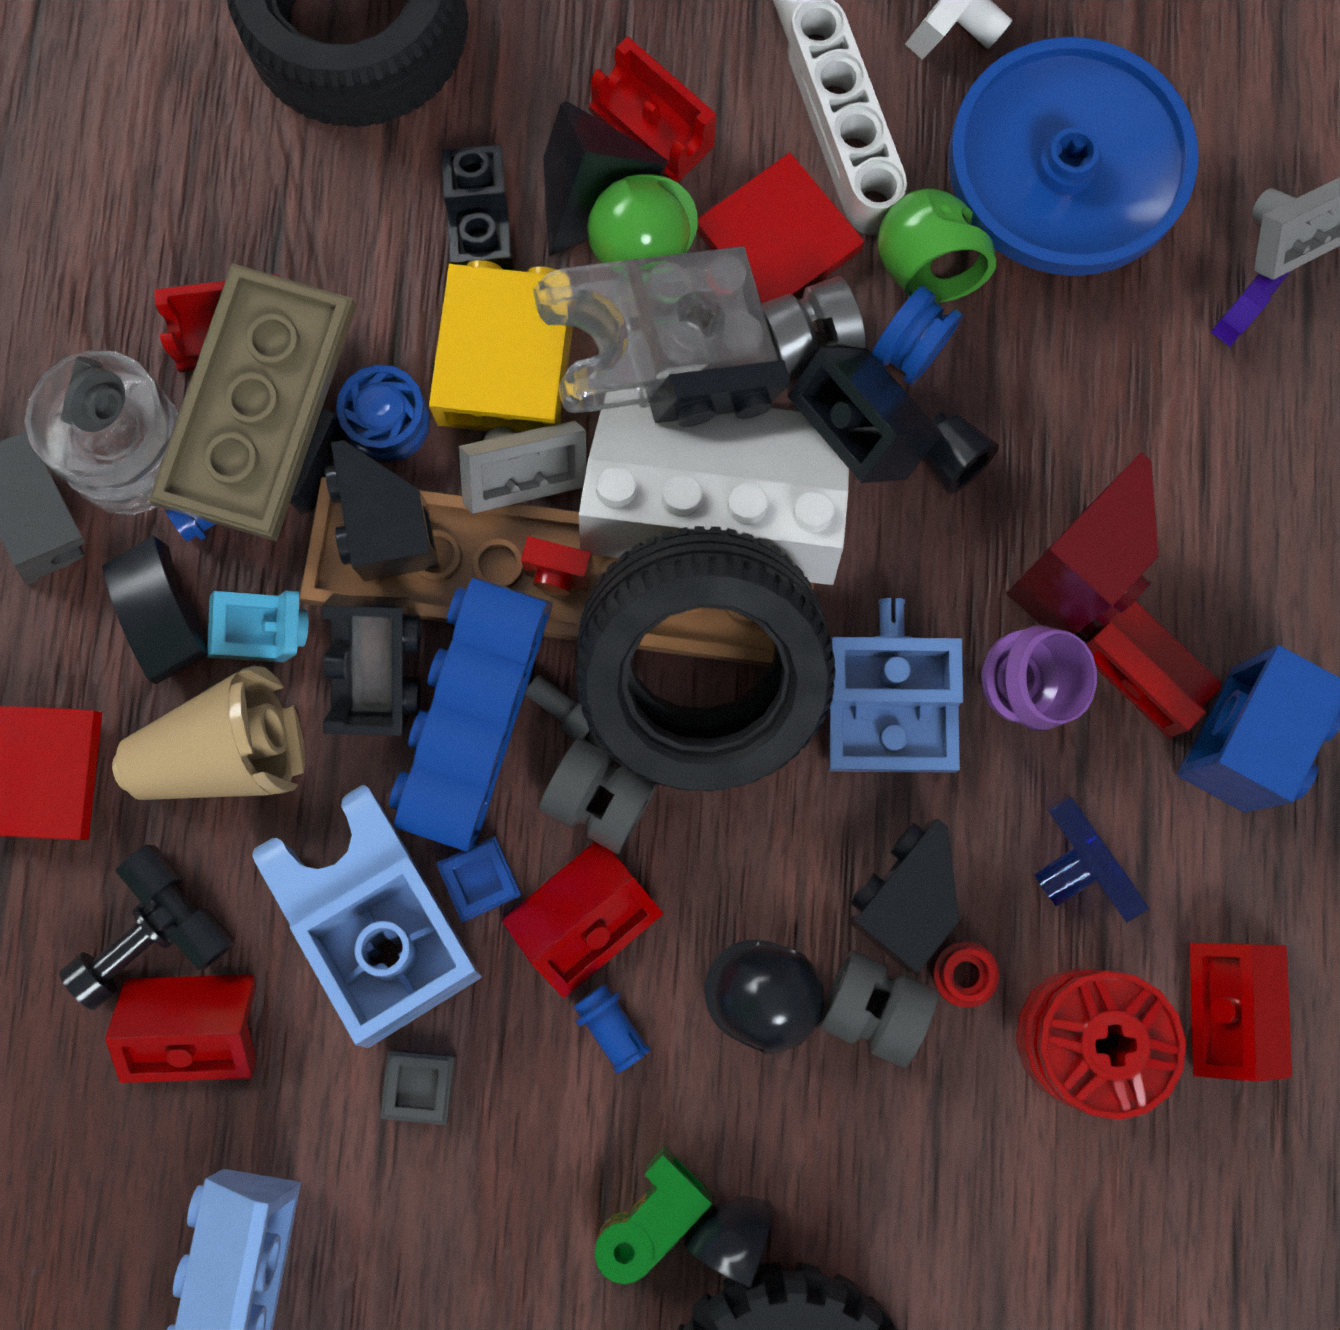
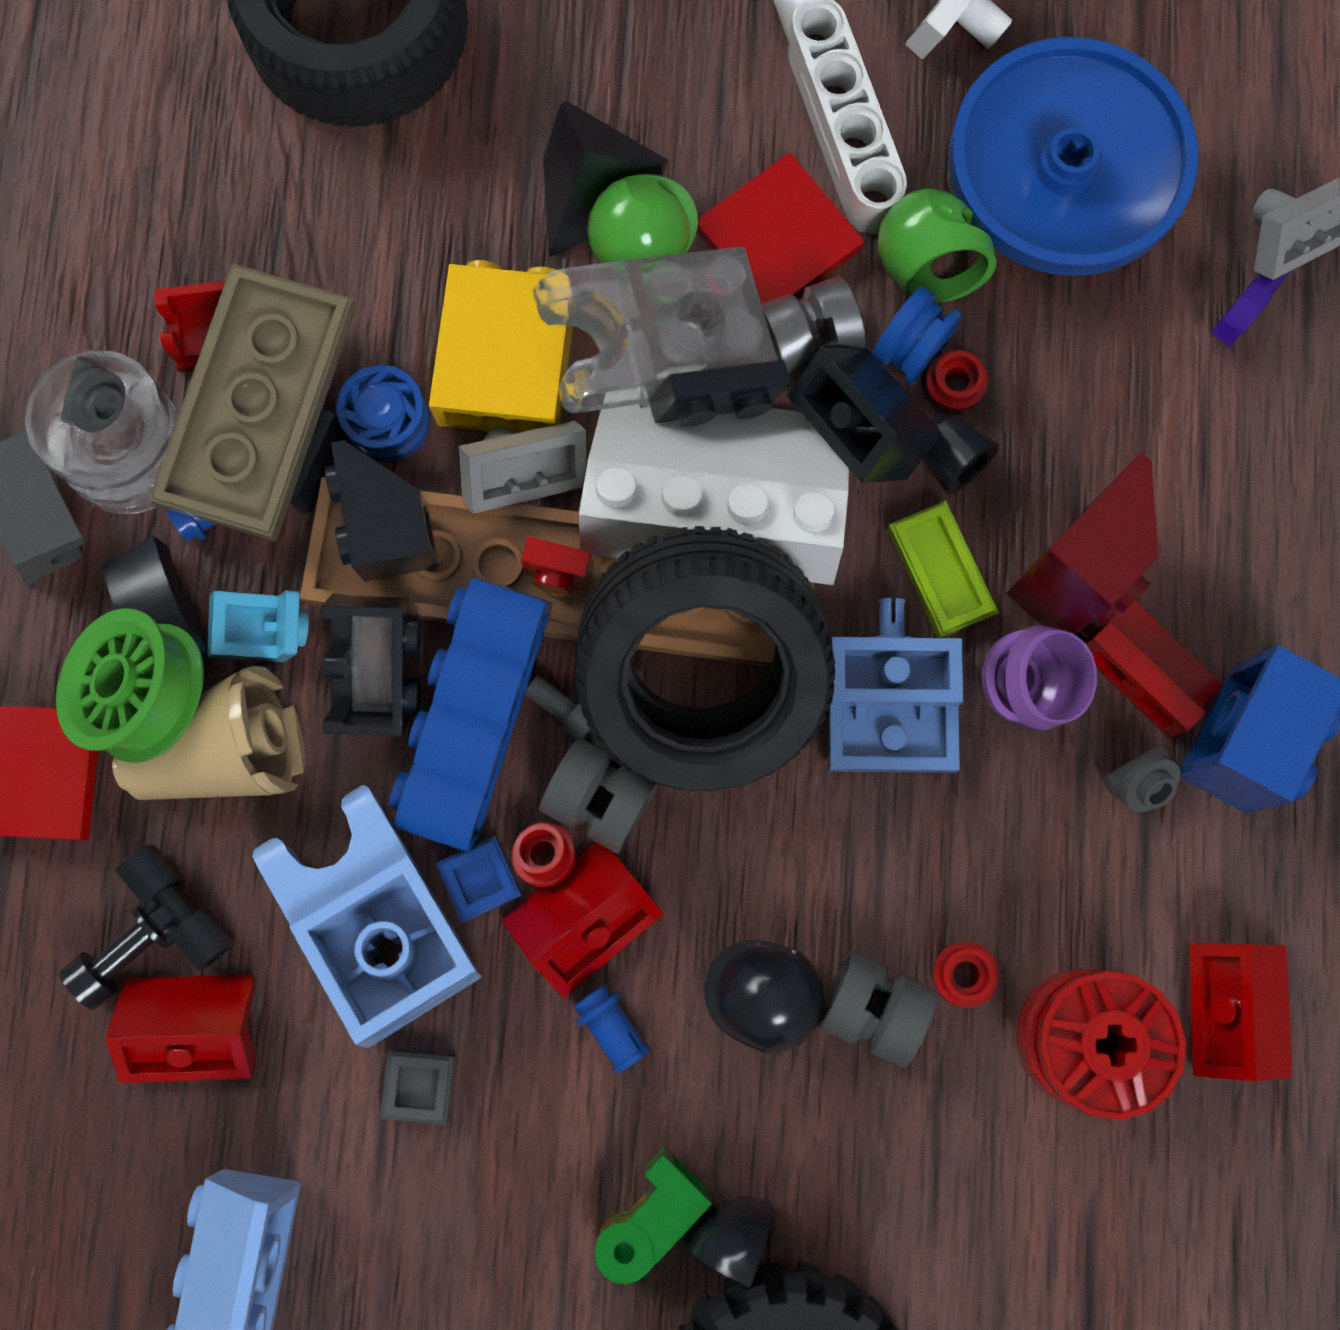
black slope [442,145,513,270] -> none
red hinge [588,36,716,183] -> none
black slope [848,818,959,973] -> none
clear blue tile [1034,794,1149,922] -> none
none -> bright green wheel [56,608,204,763]
none -> red plate [511,823,577,887]
none -> lime tile [886,500,999,638]
none -> red plate [925,350,988,412]
none -> dark grey plate [1103,745,1181,812]

